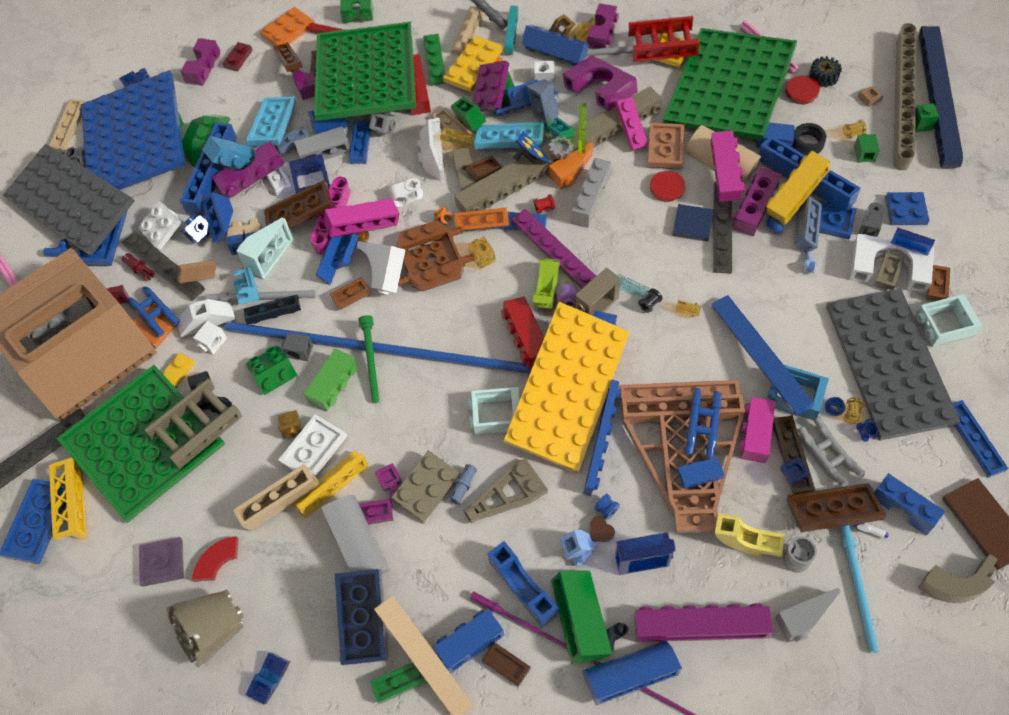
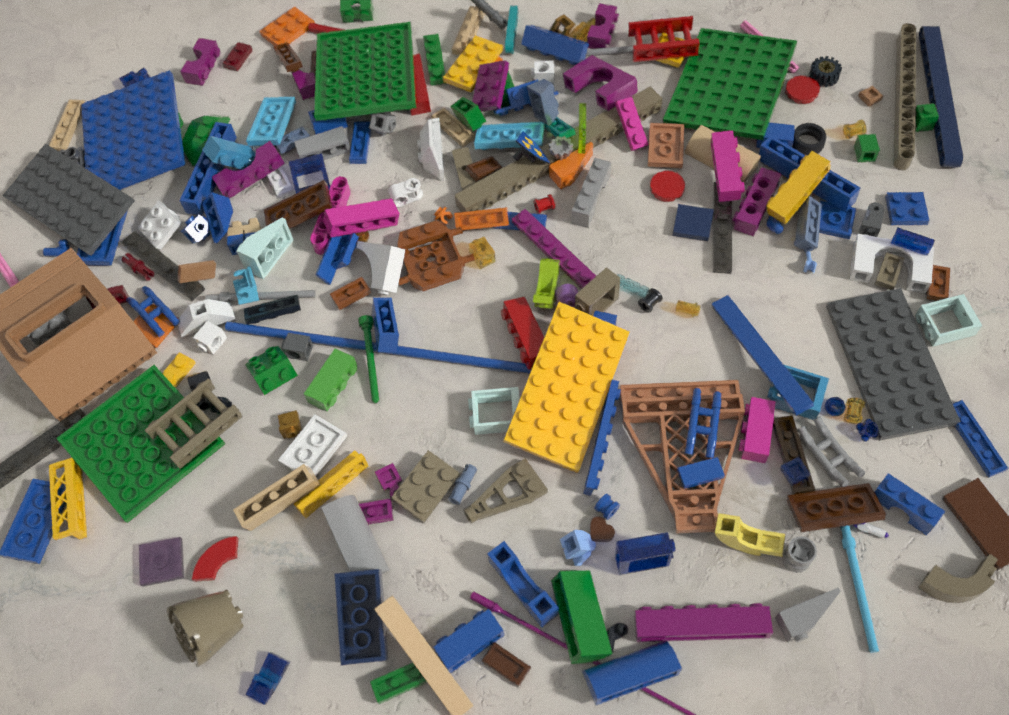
clear yellow plate [440,128,476,148] -> none
none -> blue brick [371,298,399,352]

